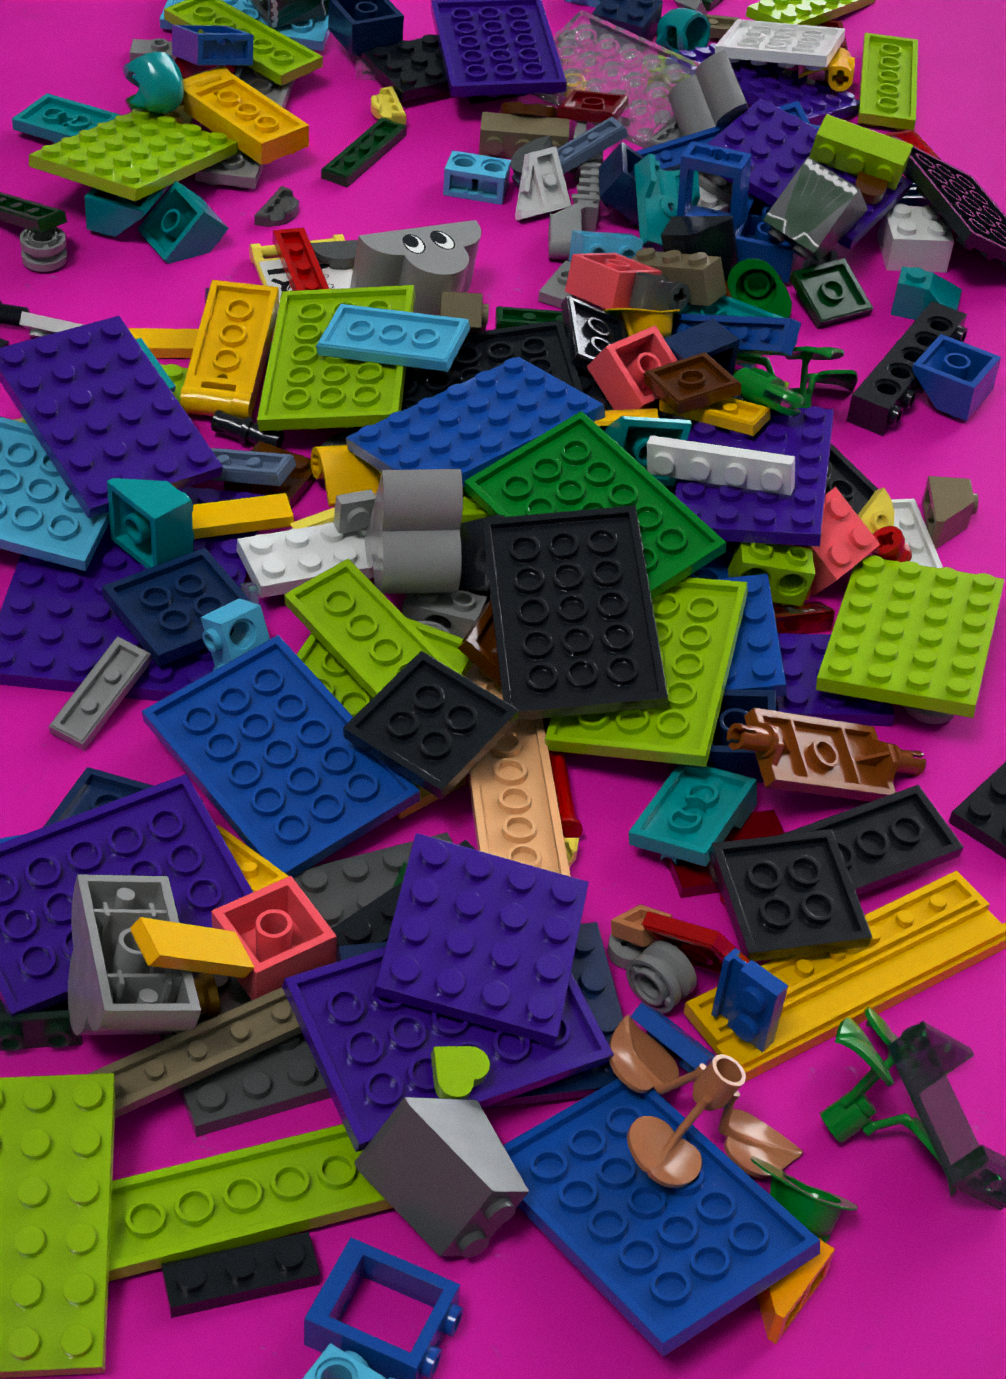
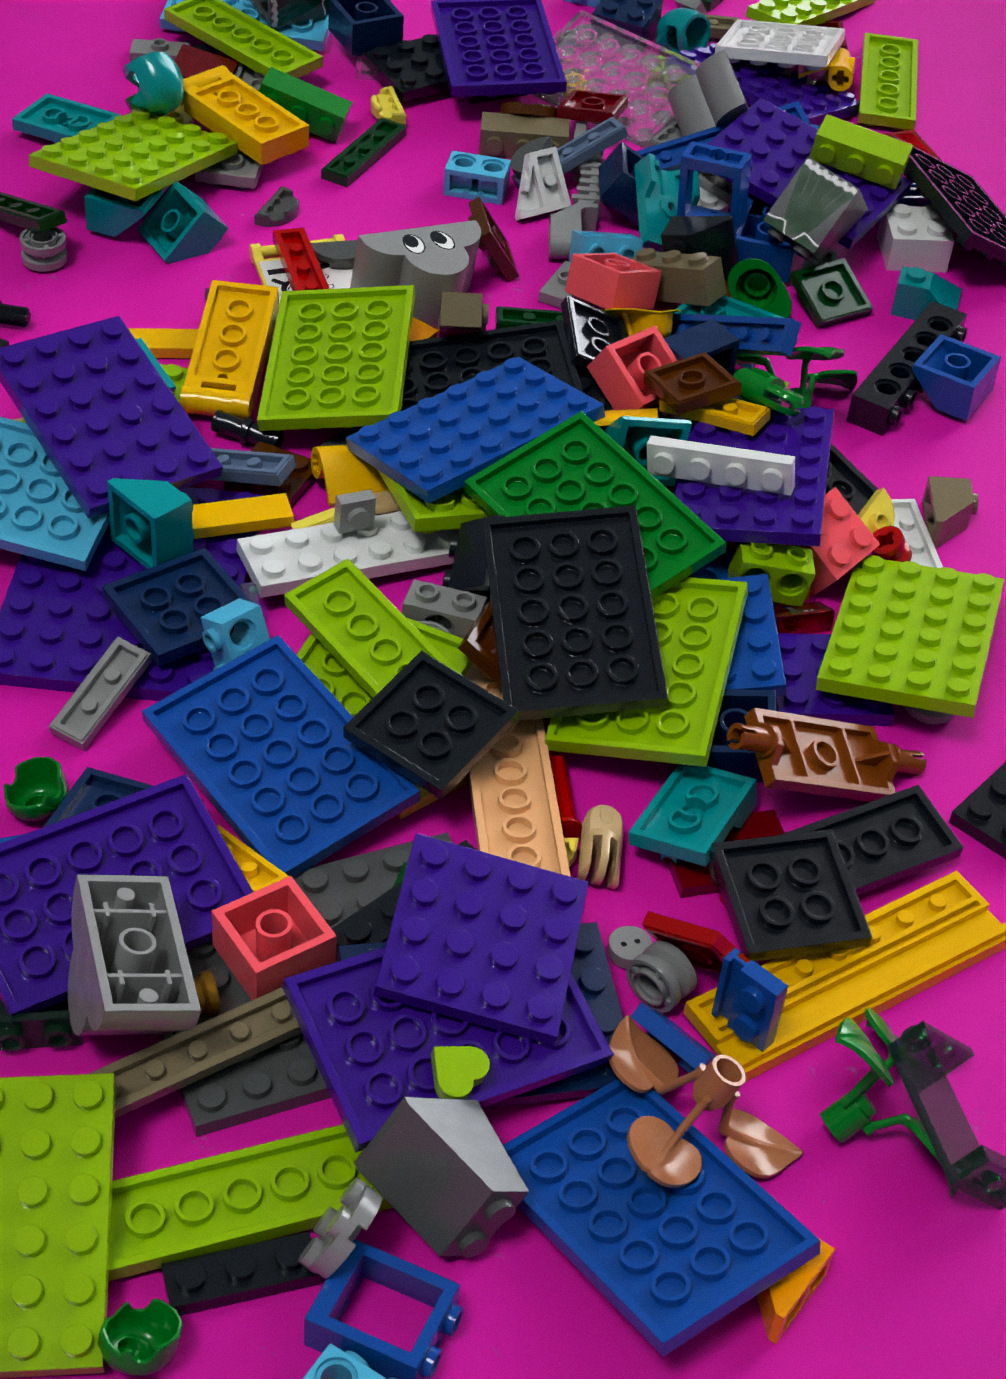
white plate [19,311,83,338] -> none
yellow tile [130,917,255,978] -> none
blue window [172,25,253,65] -> none
medium azure tile [316,304,470,372] -> none
light grey brick [365,469,463,594] -> none
nougat plate [610,904,673,947] -> none
dark grey piece [629,272,690,311] -> none
green piece [750,1156,858,1243] -> none
reddish brown tile [854,172,889,204] -> none
none -> green hair [4,757,68,821]
none -> green hair [97,1298,183,1376]
none -> green brick [259,67,353,143]
none -> light grey plate [298,1177,383,1279]
none -> reddish brown plate [468,197,519,282]
none -> tan arm [577,805,624,889]

